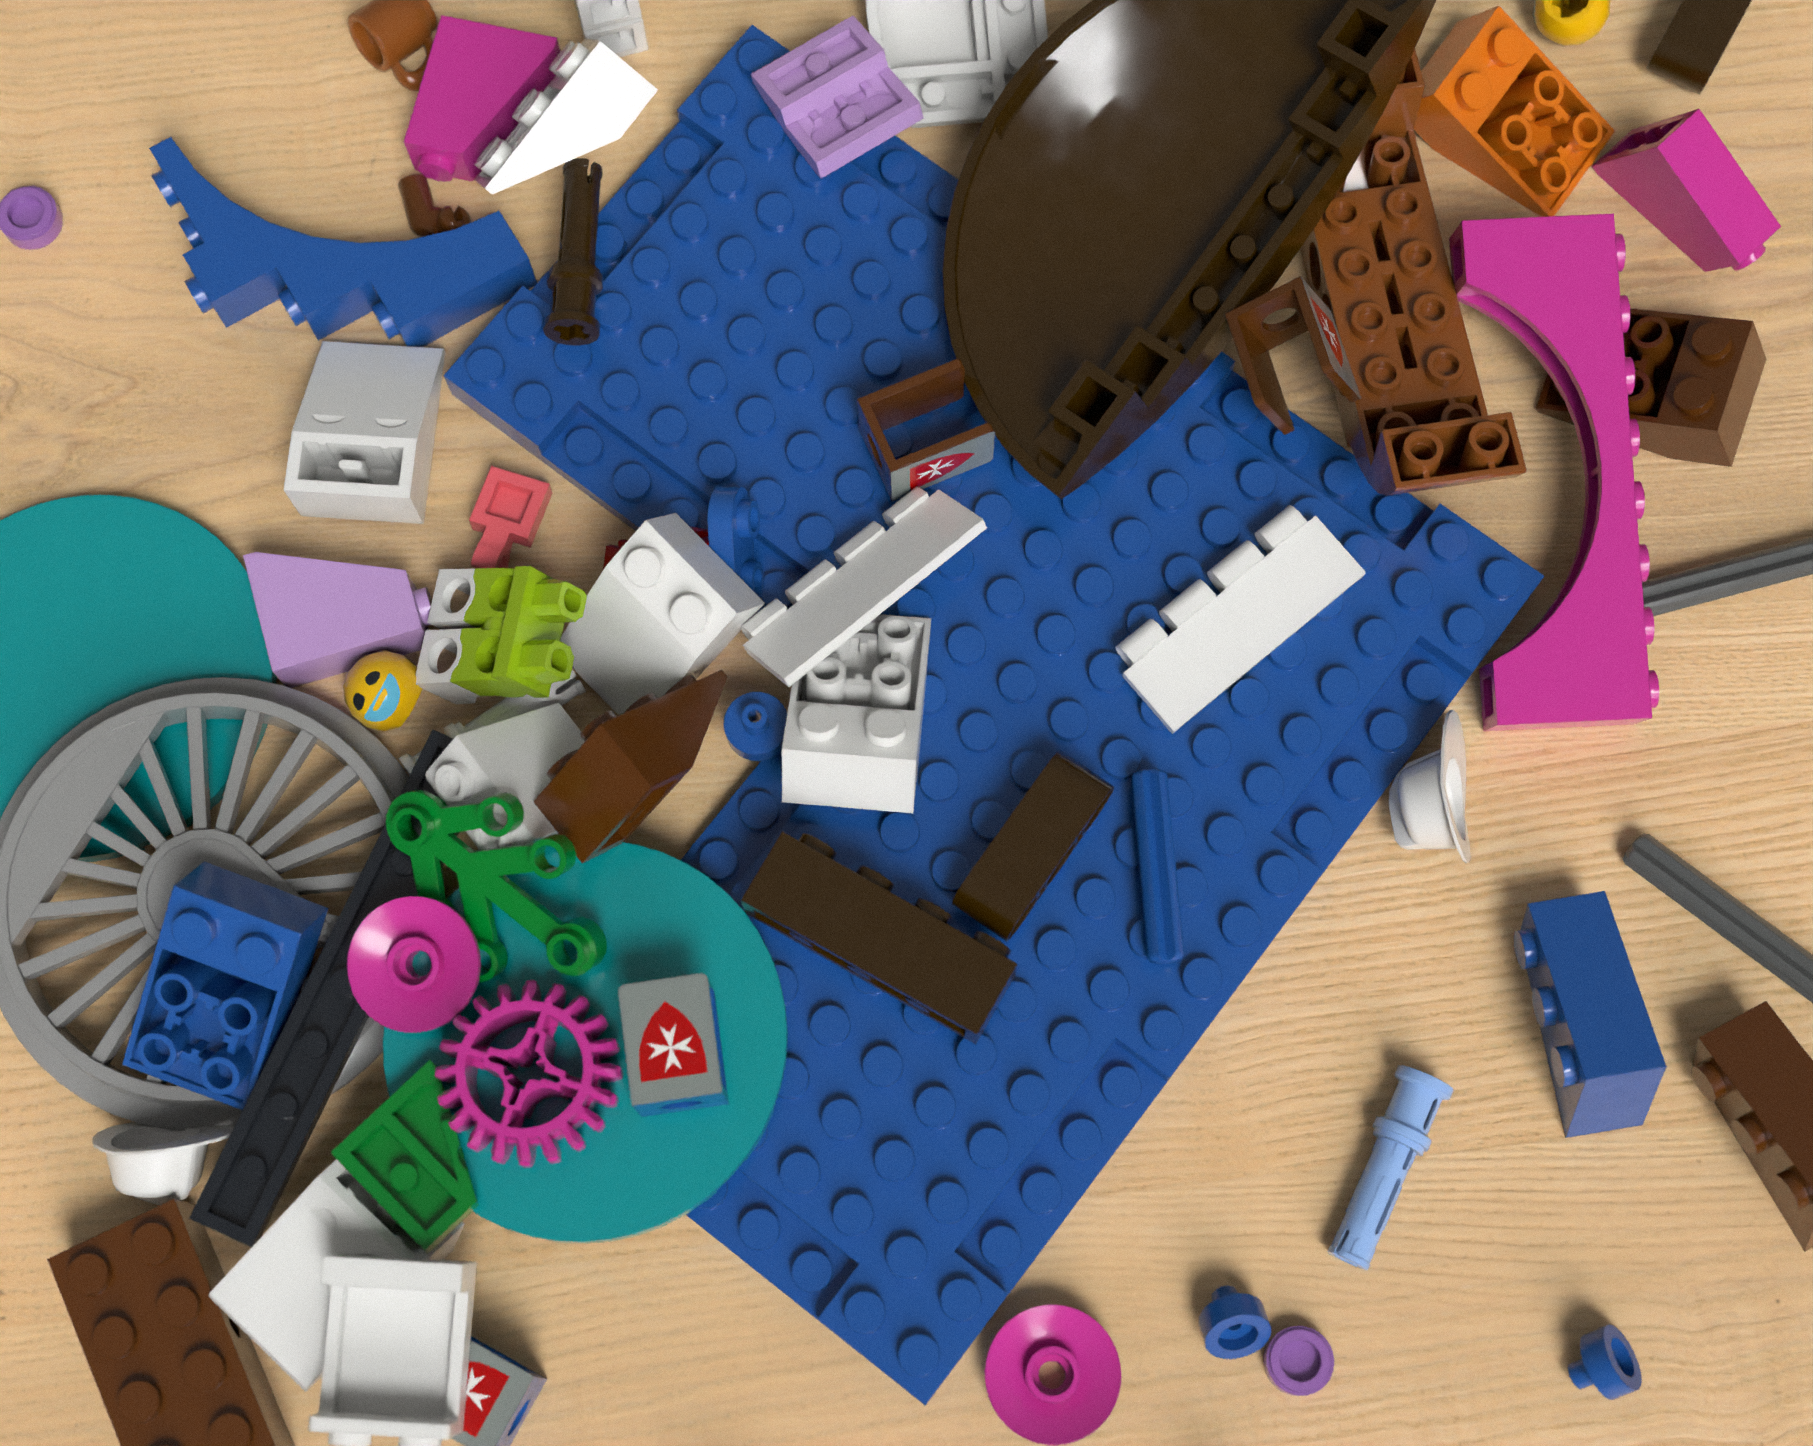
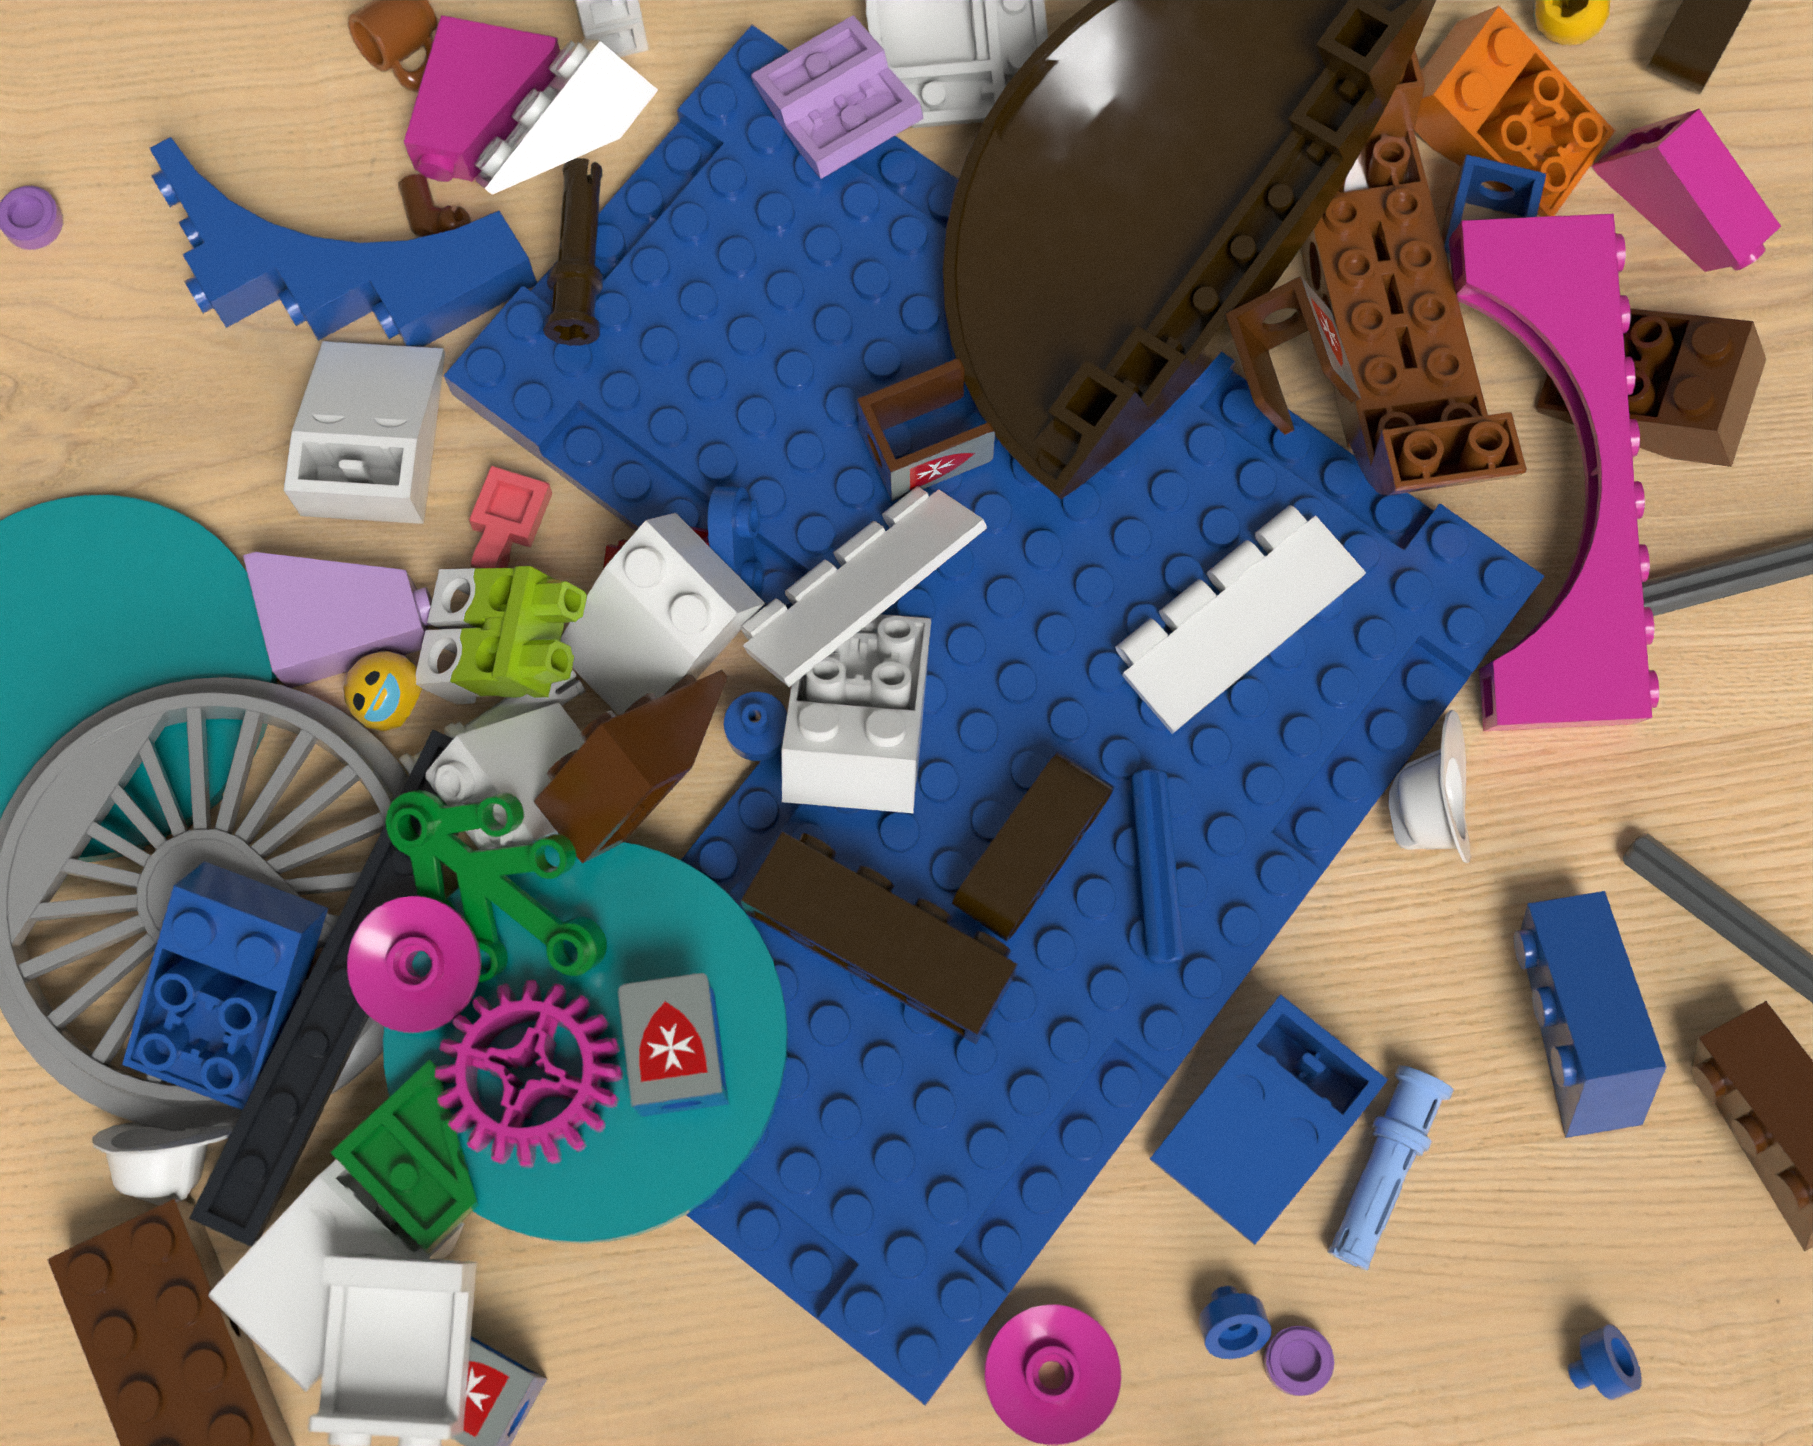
none -> blue slope [1149,994,1388,1245]
none -> blue piece [1441,155,1546,263]

